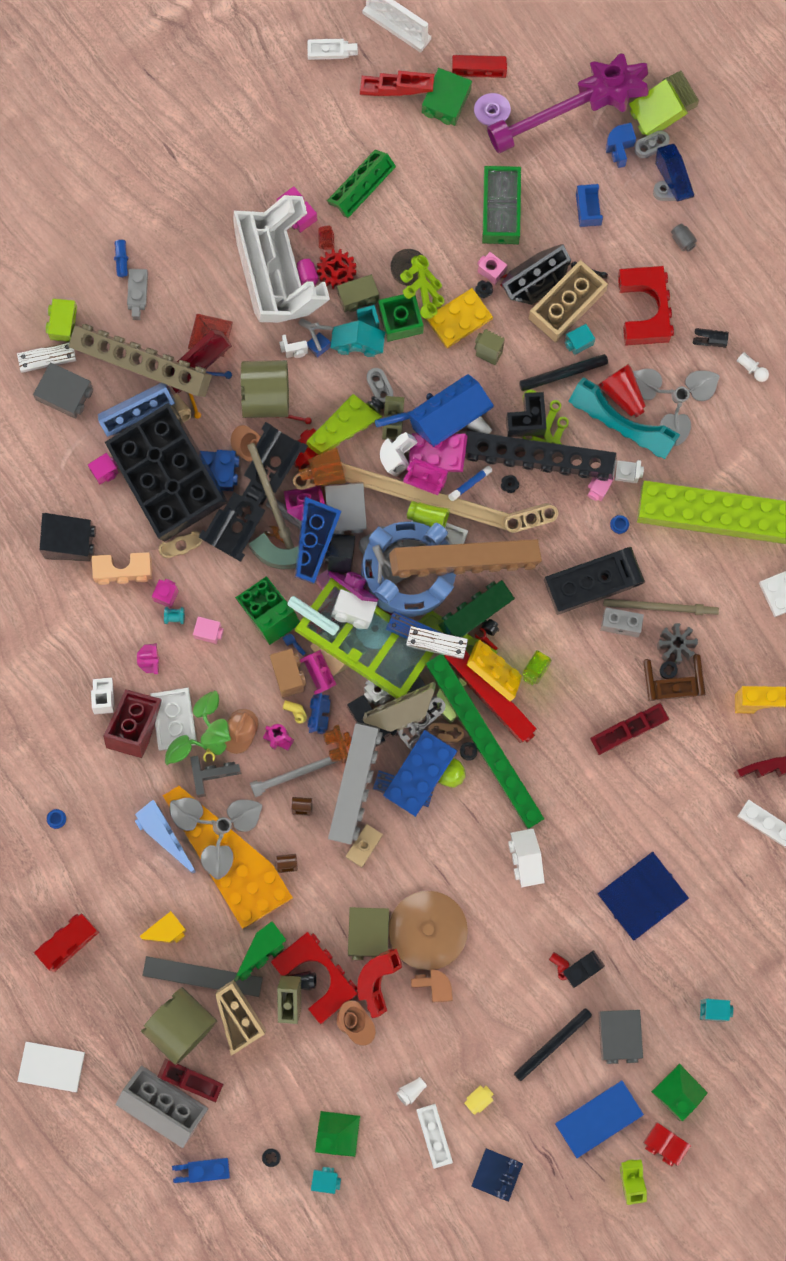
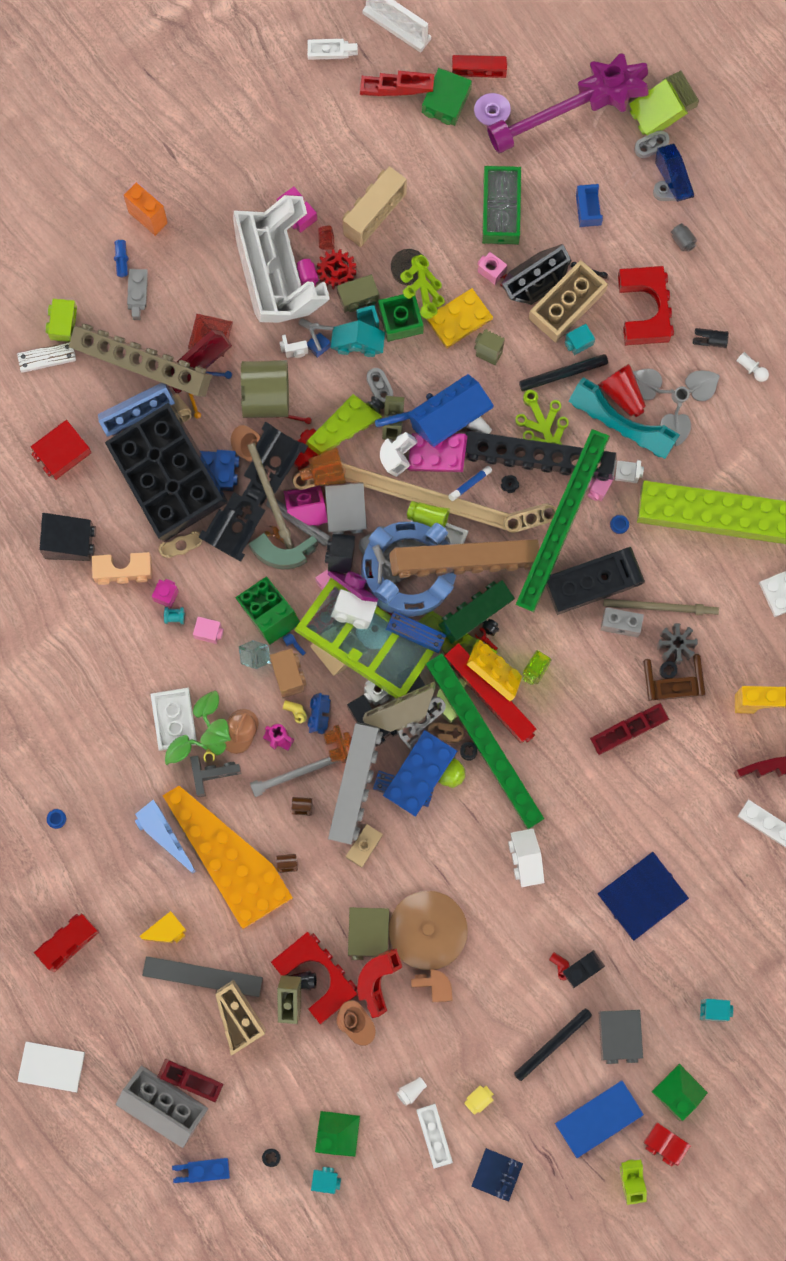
dark grey brick [33,362,93,419] -> none
dark pink brick [87,453,119,485] -> none
white brick [91,678,115,715] -> none
dark red slope [103,689,162,758] -> none
dark pink piece [137,643,160,674] -> none
olive brick [141,987,217,1065] -> none
light grey plant [170,798,262,880] -> none
green slope [234,921,286,982] -> none
light aqua axle [288,596,339,636] -> none
blue wedge [295,497,342,584] -> none
dark pink hinge [299,650,337,695] -> none
green fence [327,149,396,218] -> none
dark pink hinge [403,458,449,495] -> none
white tile [406,626,468,659] -> none
black plate [475,280,493,298] -> none
black brick [506,392,547,437] -> none
blue brick [606,123,636,168] -> none
none -> red brick [30,419,92,480]
none -> orange brick [124,182,168,236]
none -> clear light blue panel [239,640,270,669]
none -> tan brick [342,166,407,248]
none -> green plate [515,429,610,613]

